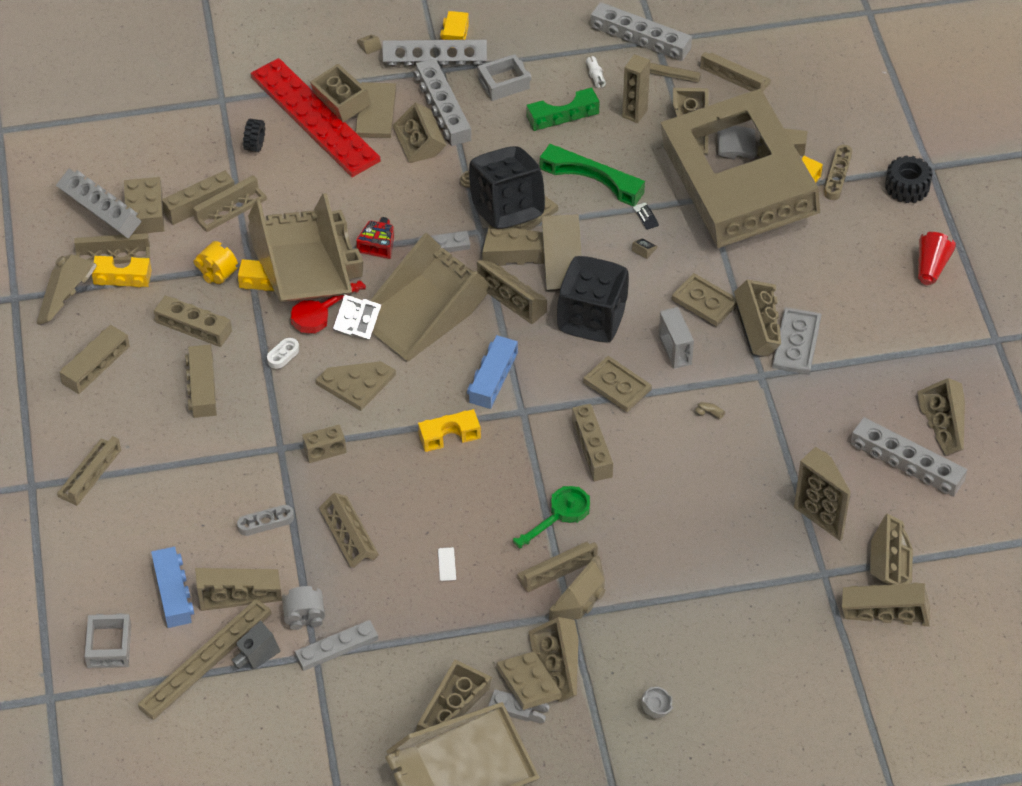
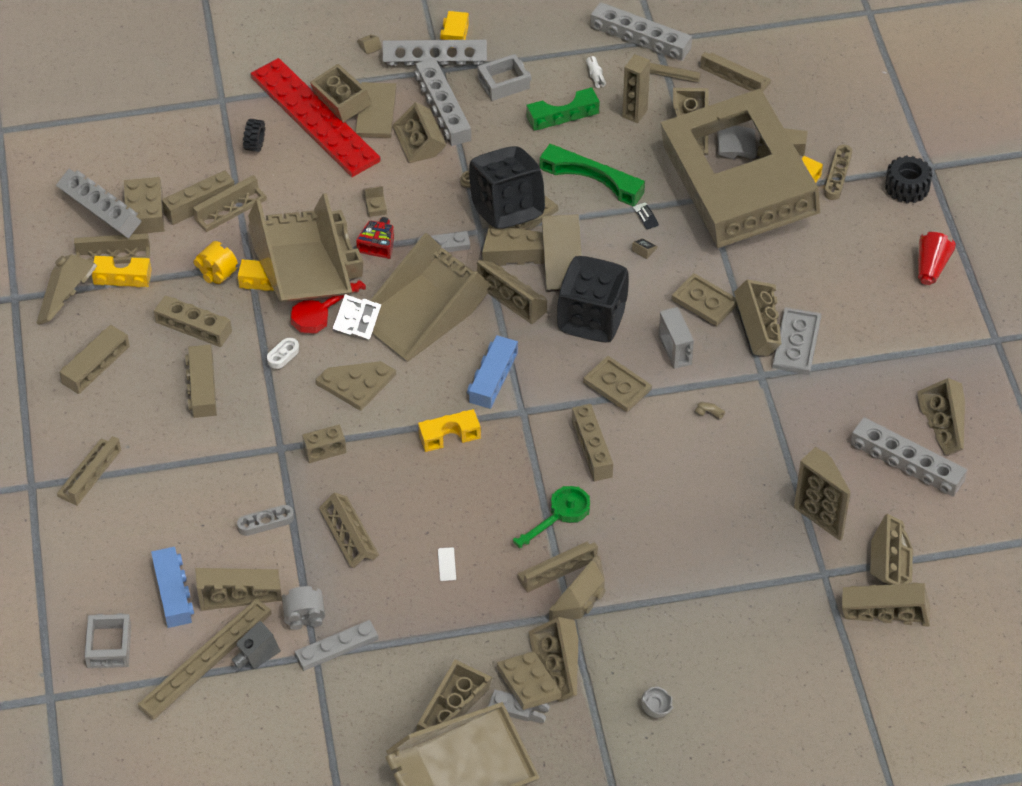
none -> dark tan slope [363,186,387,217]

